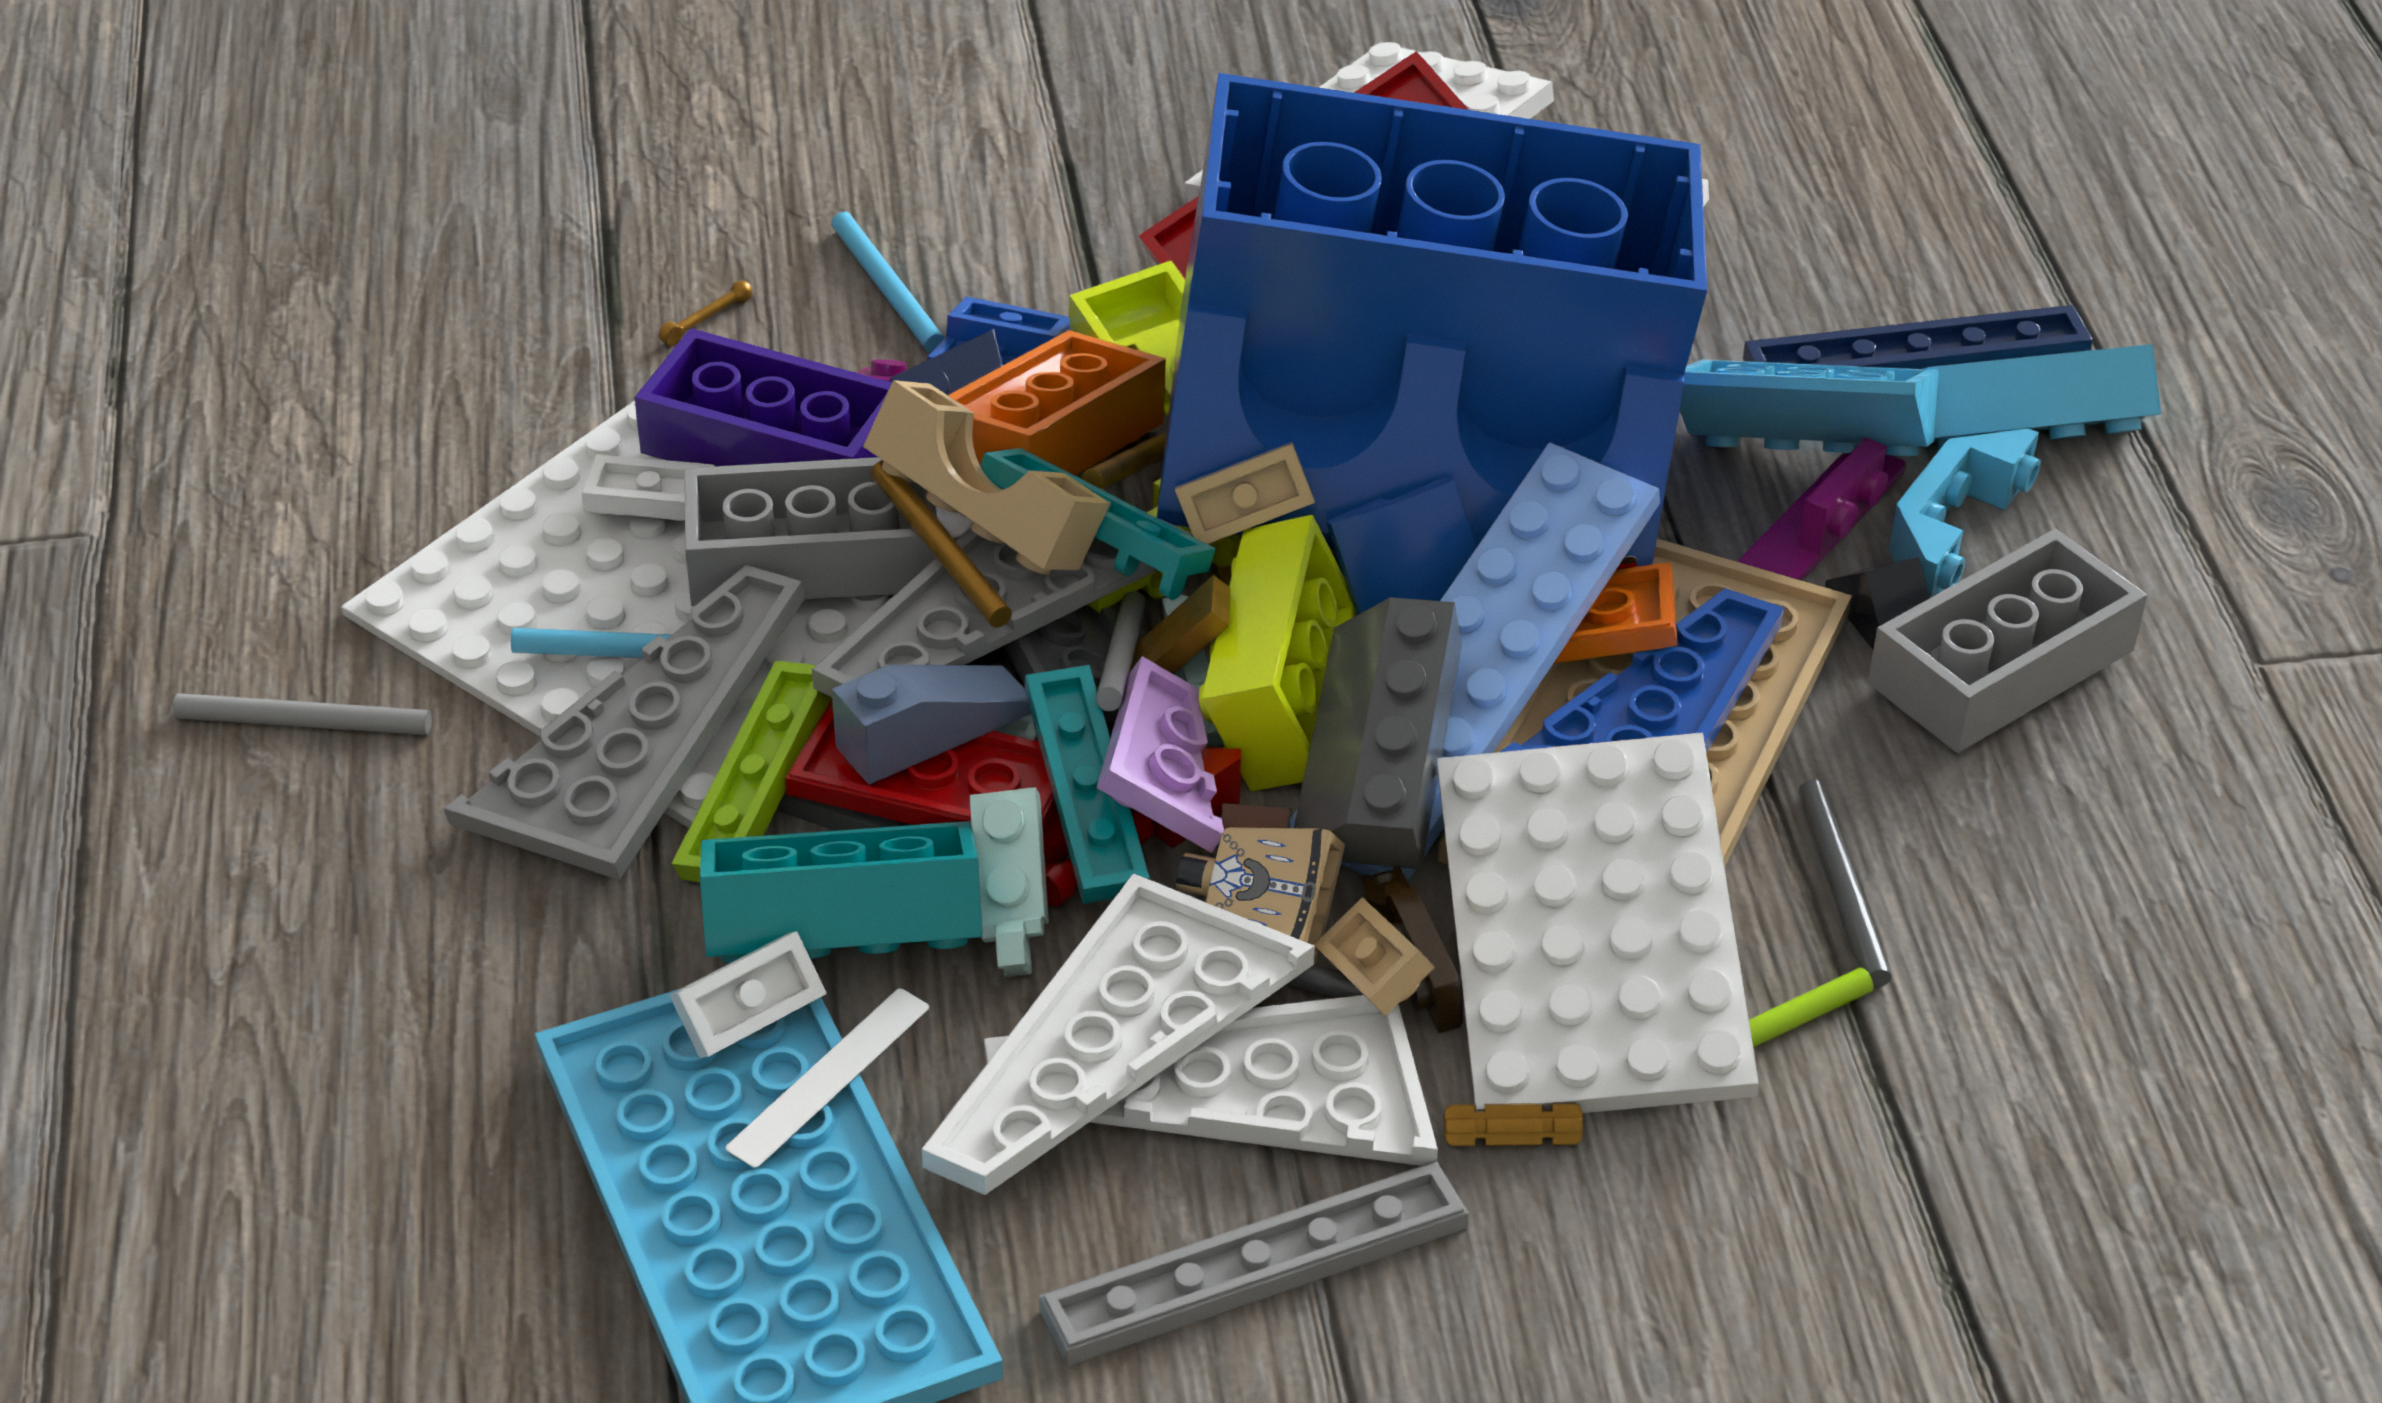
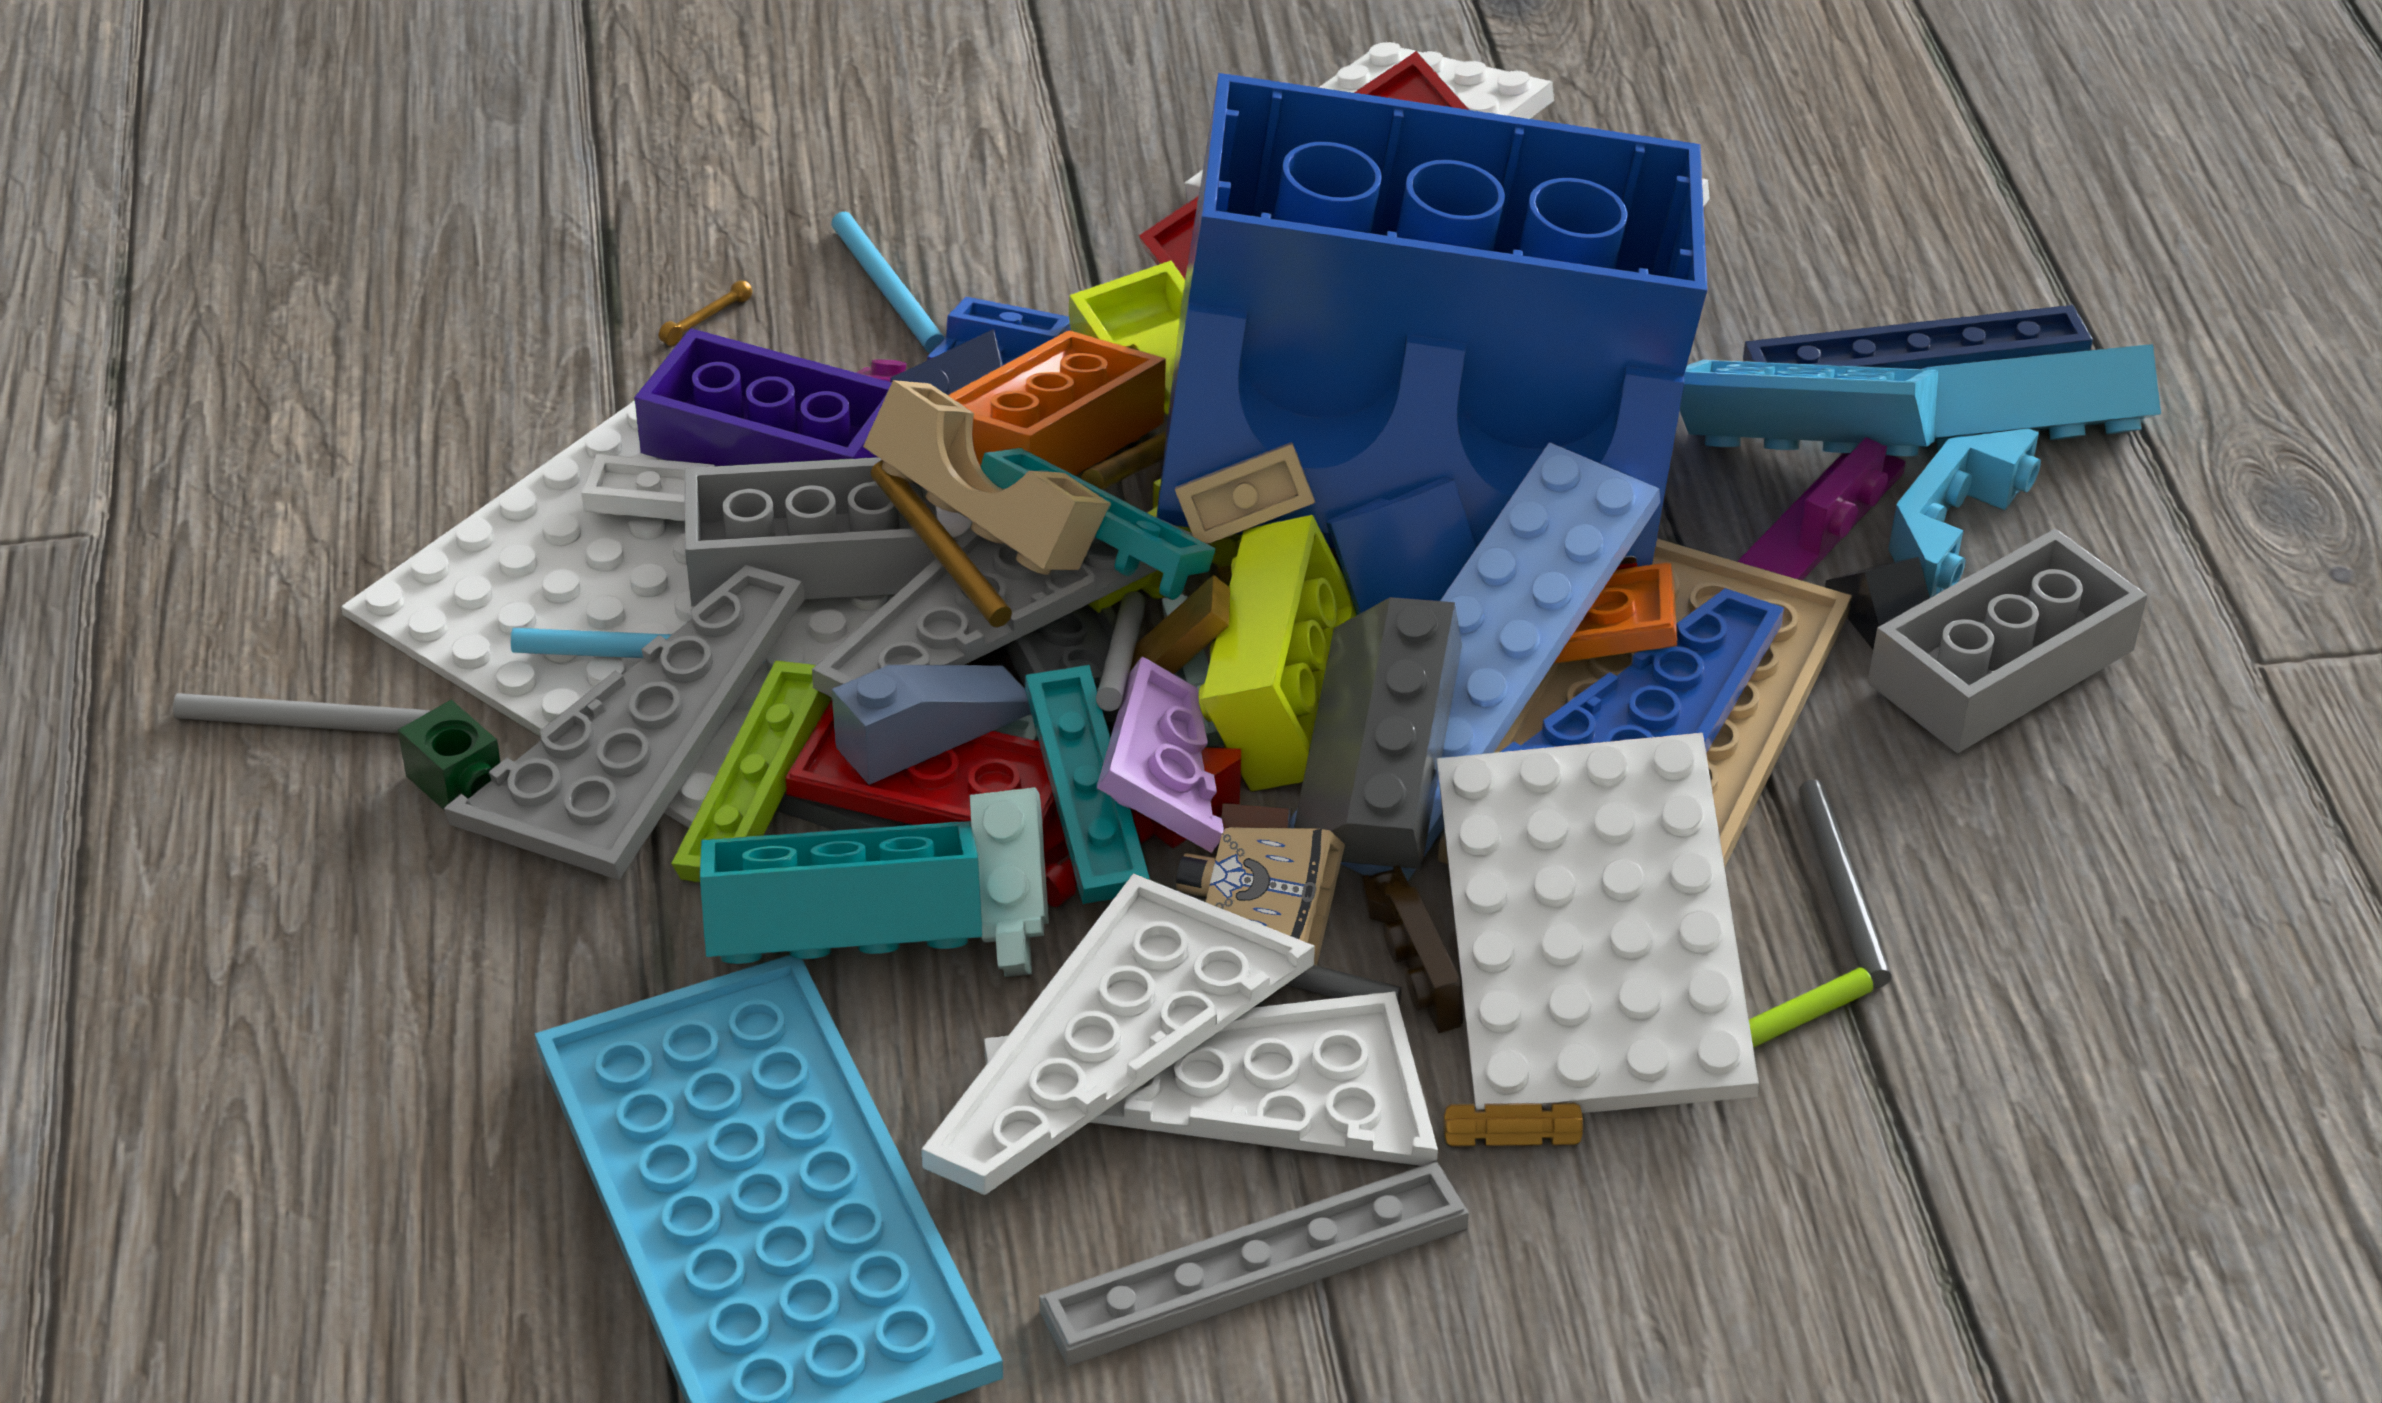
white plate [669,931,827,1058] -> none
white sticker [726,989,929,1168] -> none
tan plate [1314,897,1435,1016] -> none
none -> dark green brick [398,699,501,810]

